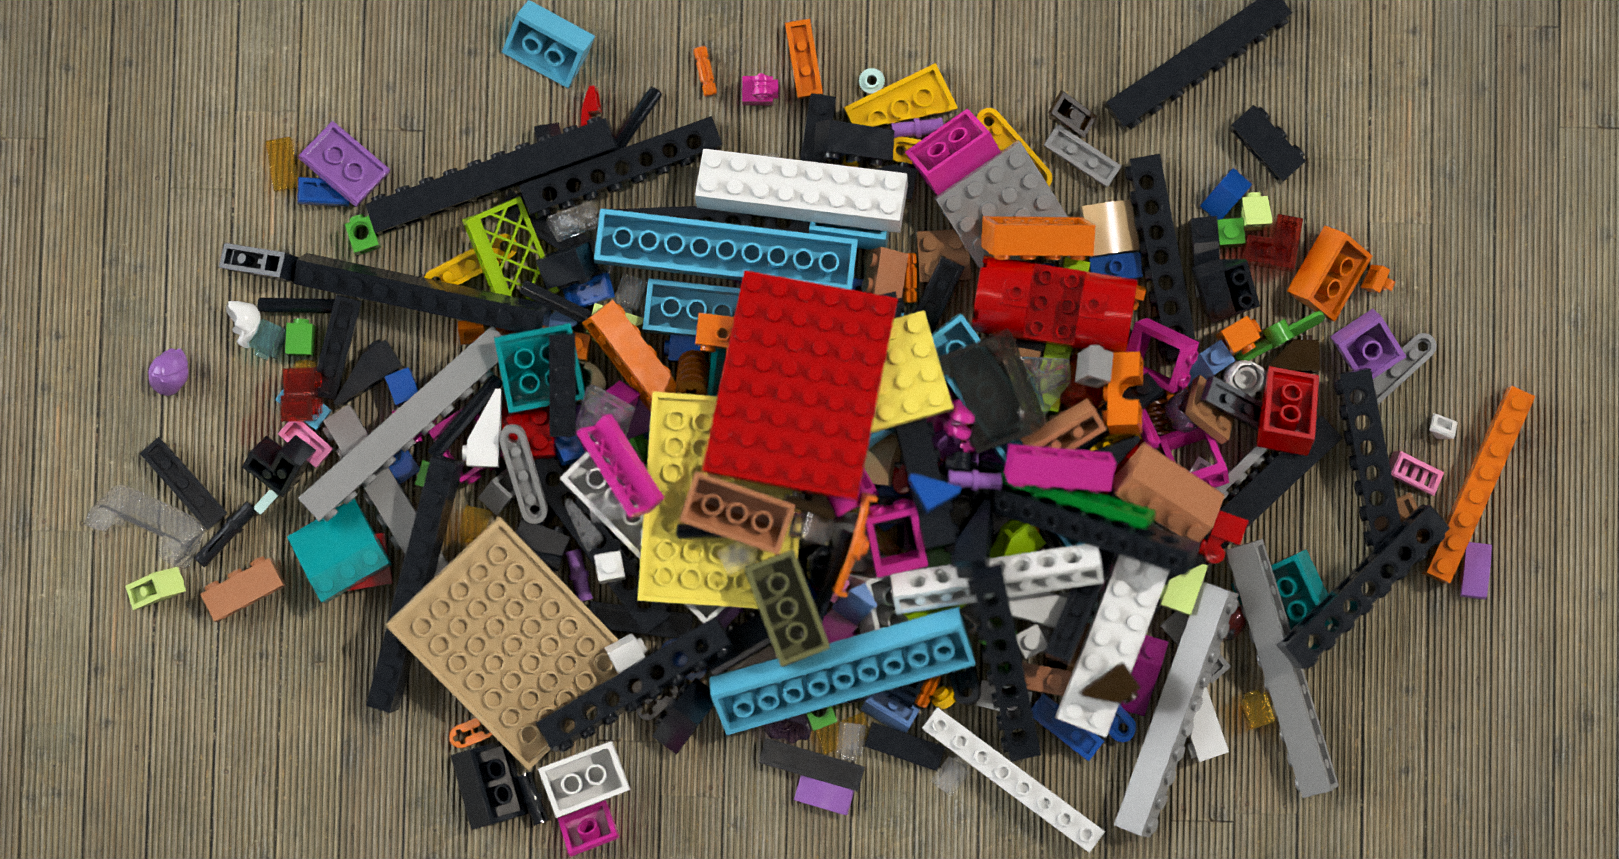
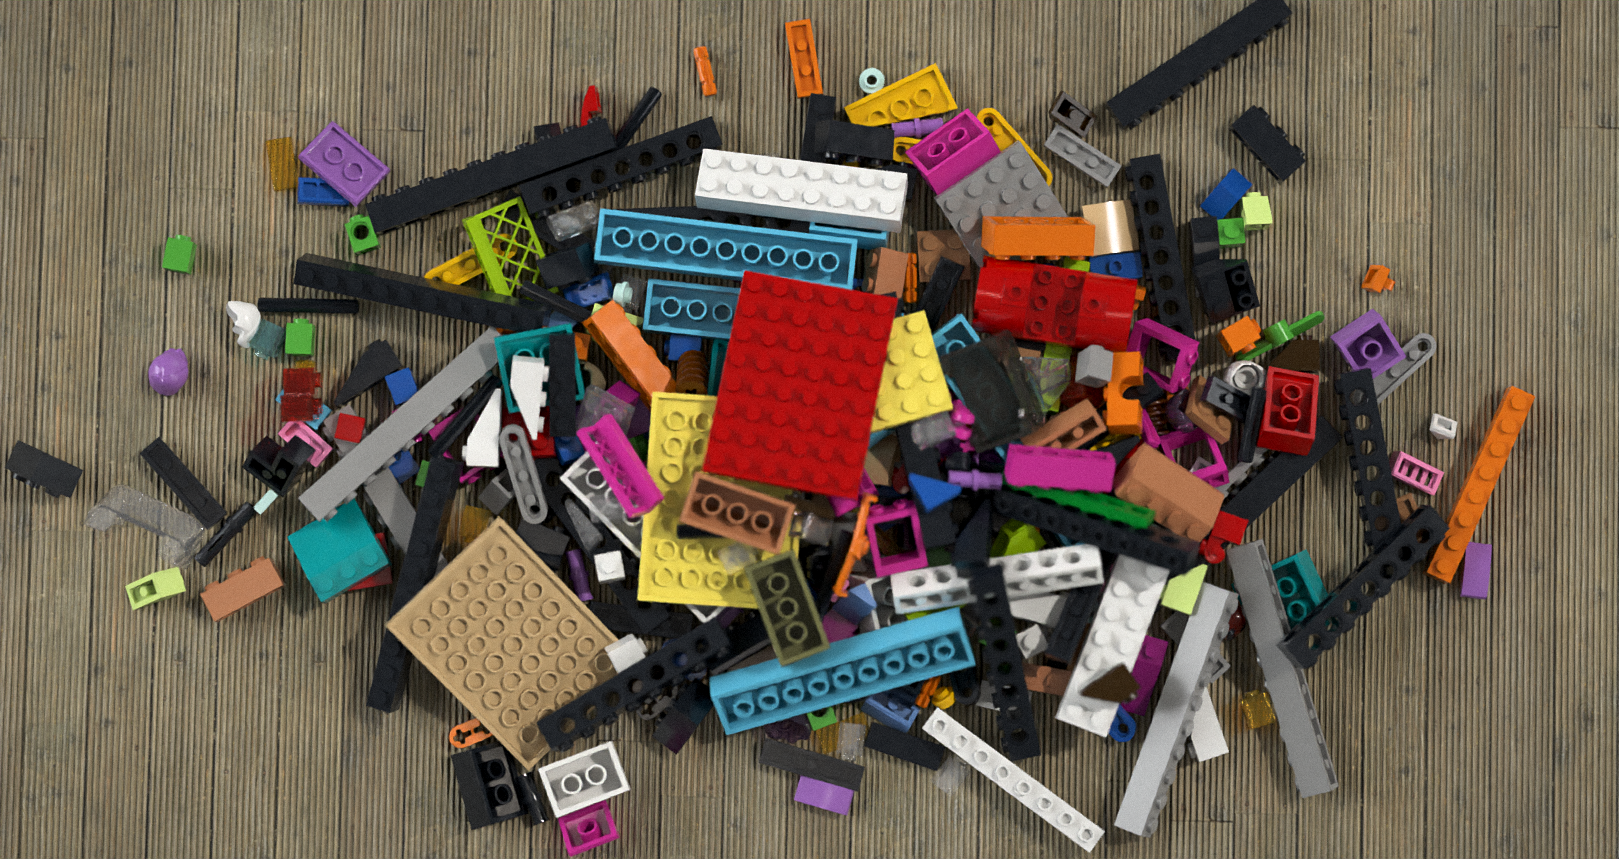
black slope [219,243,300,283] -> none
black plate [310,294,362,400] -> none
orange tile [458,320,485,345] -> none
medium azure slope [502,0,595,88] -> none
orange brick [695,313,734,354] -> none
dark pink brick [742,73,778,106] -> none
blue plate [1032,693,1104,761] -> none
medium blue slope [1187,339,1235,391] -> none
clear red brick [1241,214,1303,272] -> none
orange slope [1287,225,1373,322] -> none
none -> black brick [5,440,84,499]
none -> bright green brick [162,234,197,275]
none -> red tile [334,413,366,444]
none -> white slope [510,355,549,440]
none -> light aqua plate [613,281,633,307]
none -> clear brick [911,411,956,450]
none -> black axle [1238,387,1267,463]

